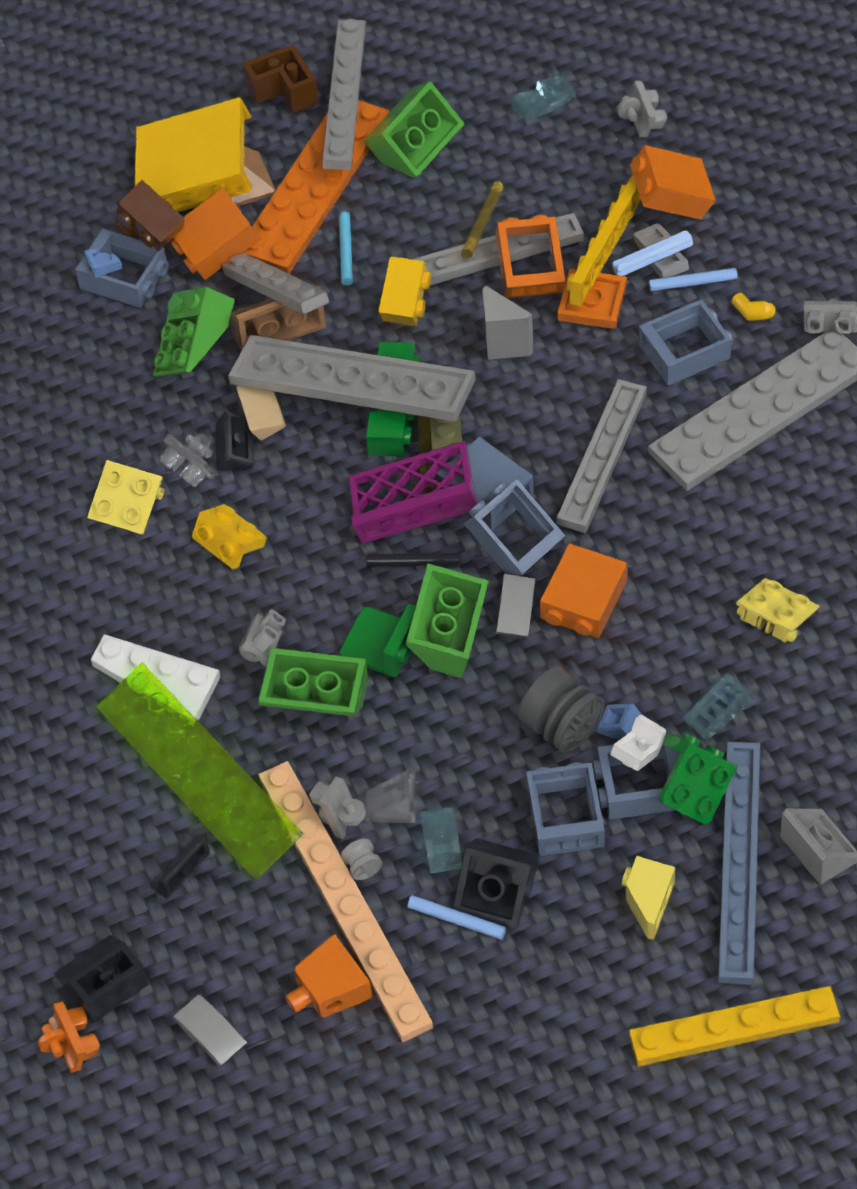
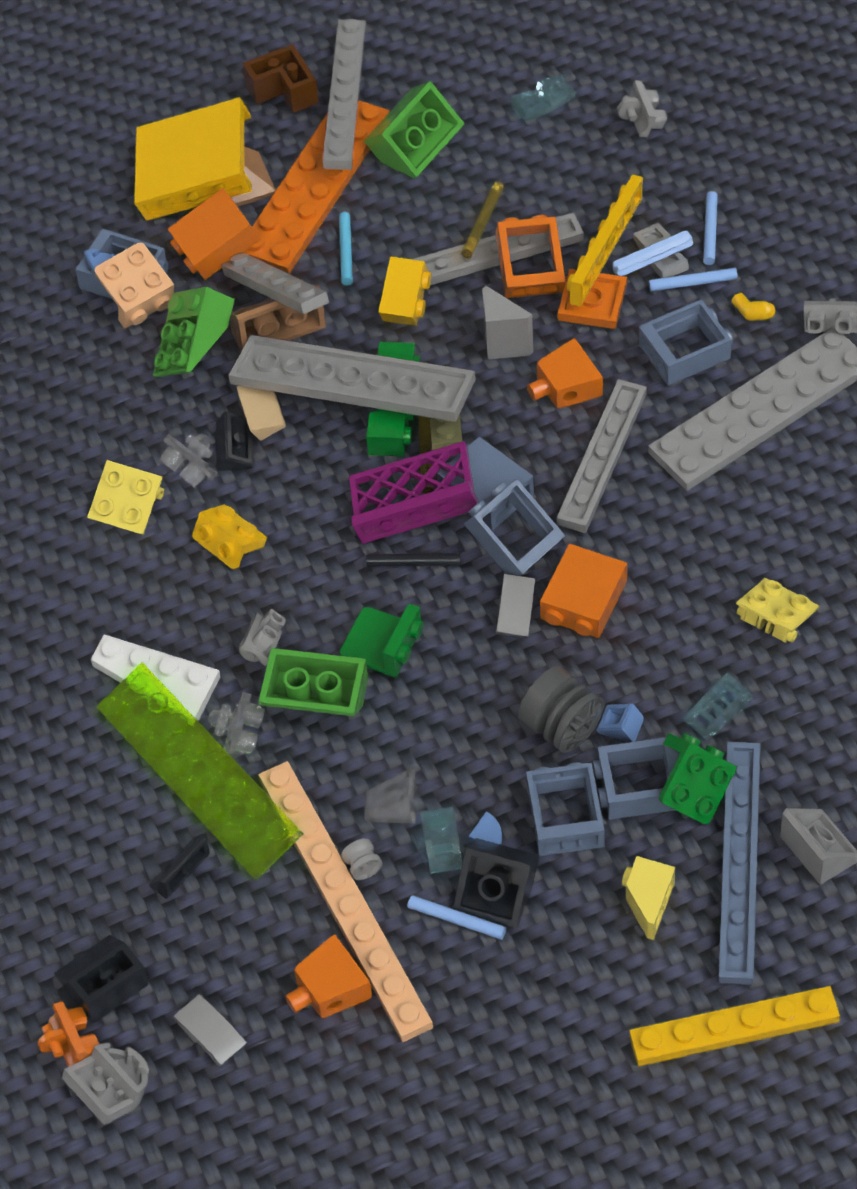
reddish brown brick [115,180,185,252] -> none
light grey hips [309,777,366,839] -> none
bright green slope [405,564,489,678] -> none
white bracket [610,715,666,771] -> none
orange brick [630,145,716,220] -> none
none -> light grey slope [62,1043,149,1125]
none -> light nougat bracket [95,243,174,329]
none -> clear hips [208,691,265,758]
none -> medium blue tile [469,812,502,845]
none -> orange torso [527,338,603,408]
none -> light blue bar [703,191,718,265]

